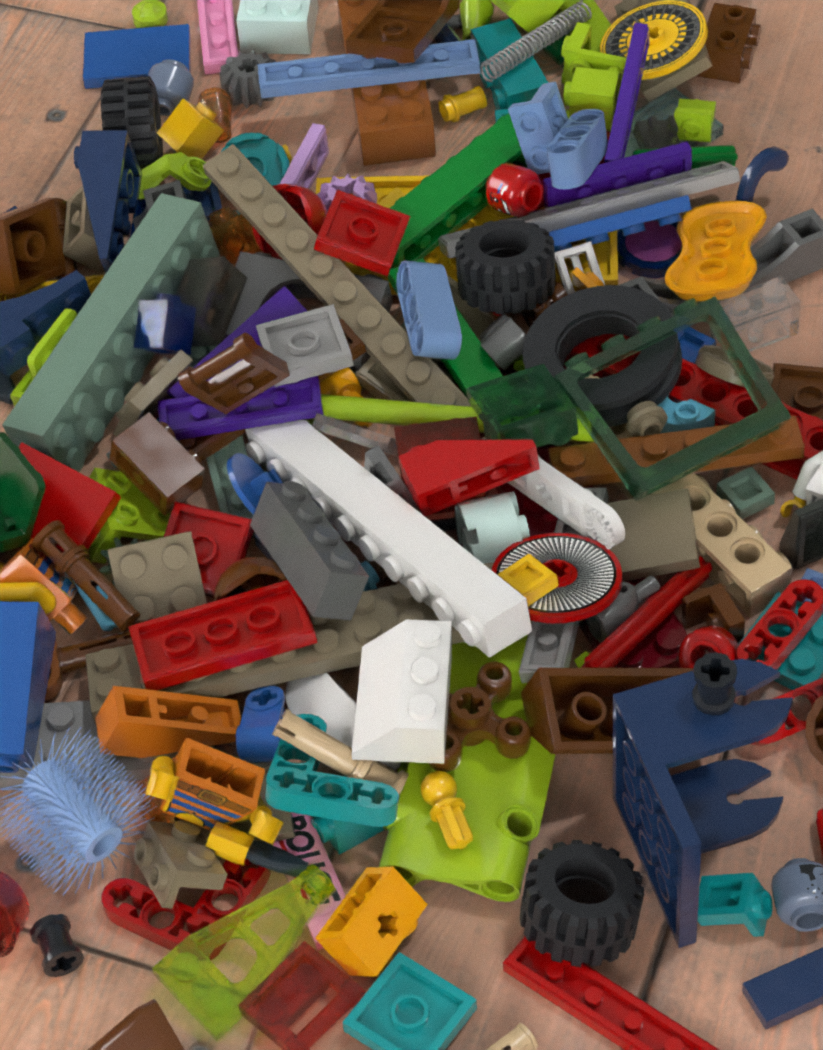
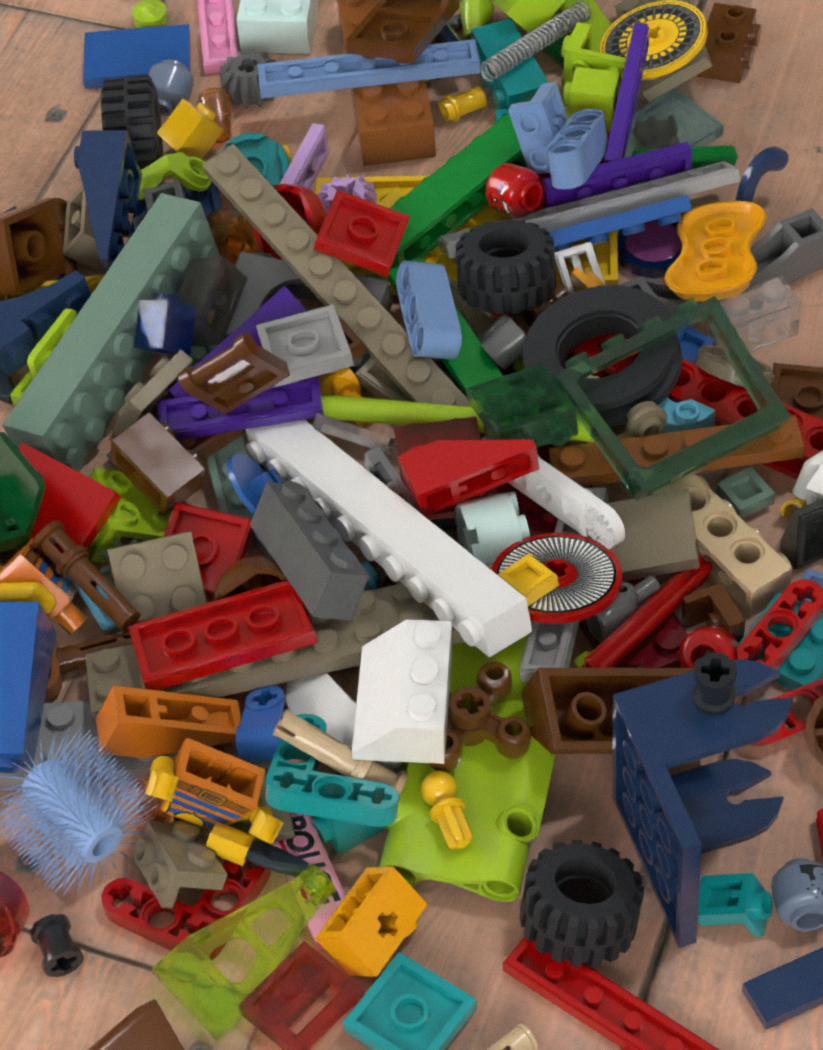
lime bracket [673,98,716,143] -> none

